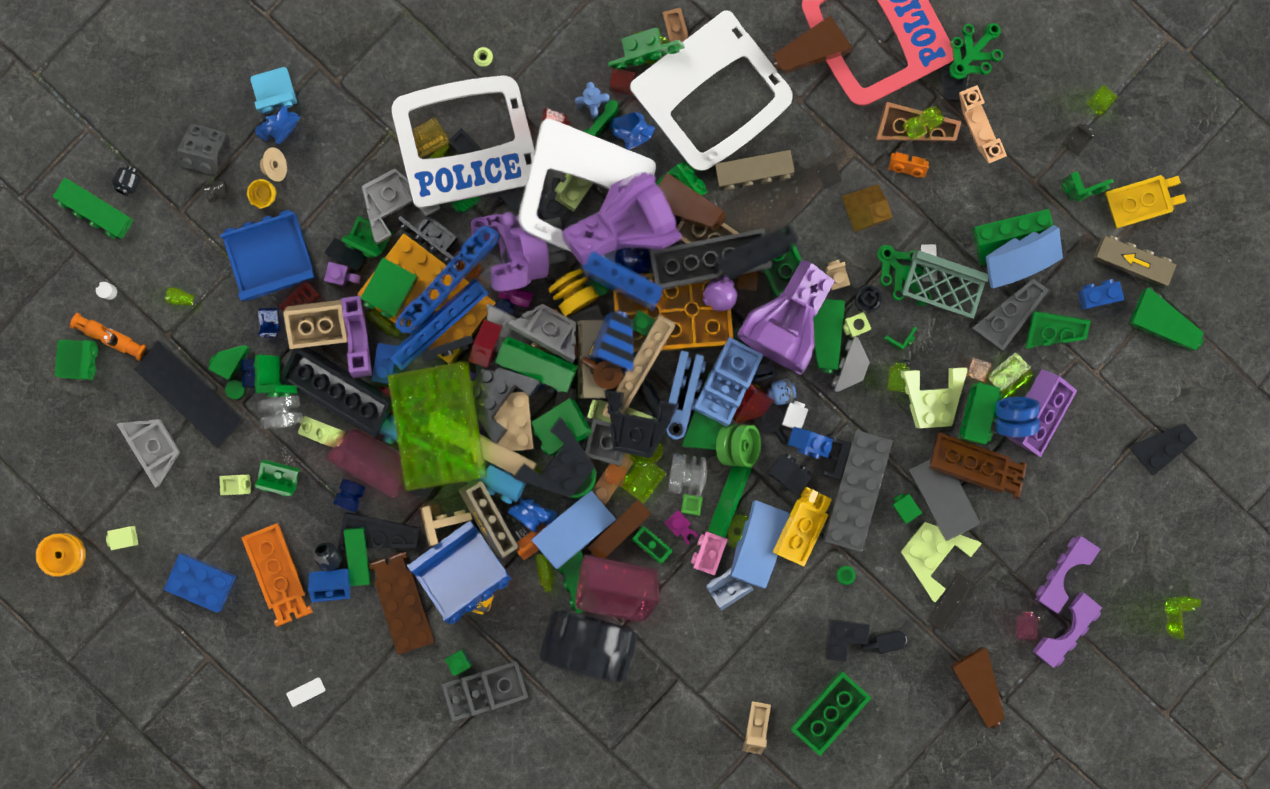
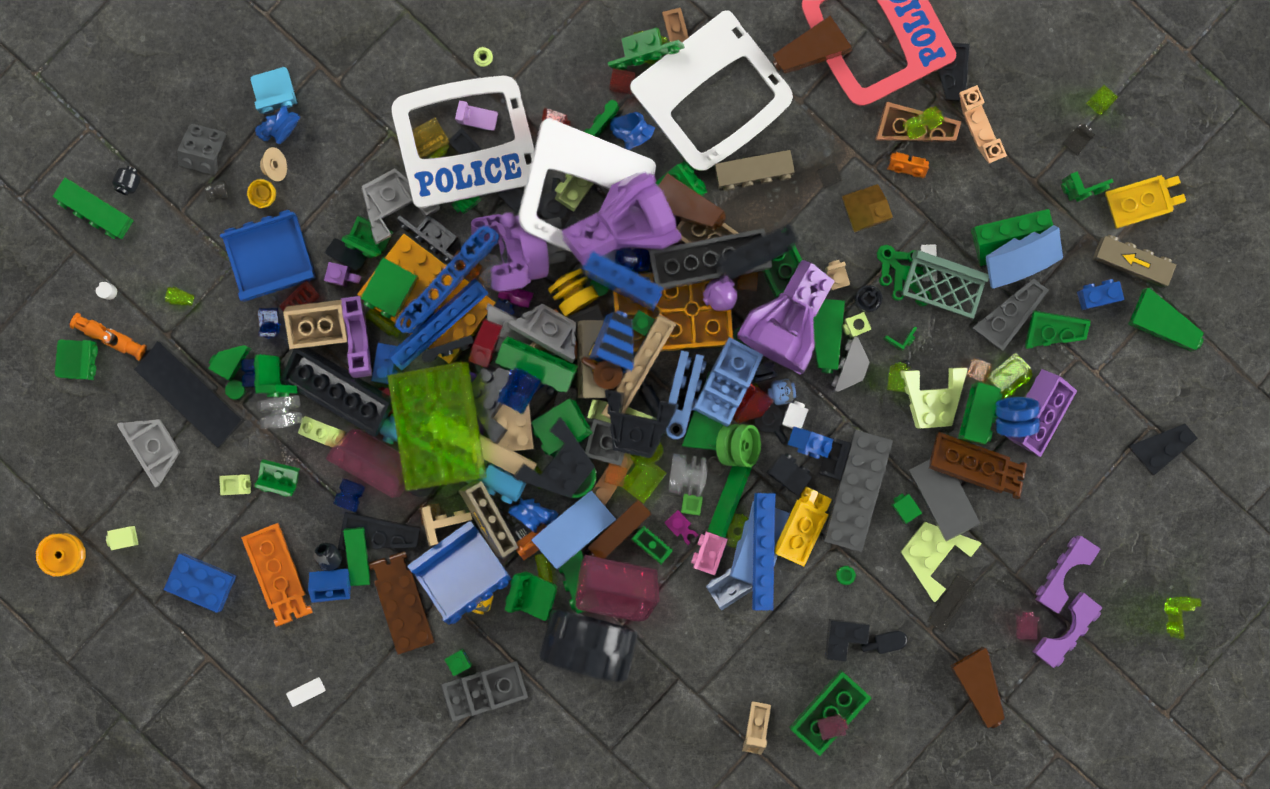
medium blue plant [575,82,610,120] -> none
green plant [949,23,1003,79] -> none
none -> lavender bracket [455,100,498,131]
none -> clear blue bracket [497,367,541,414]
none -> green bracket [505,571,557,621]
none -> blue plate [752,493,775,610]
none -> clear pink bracket [817,714,848,740]

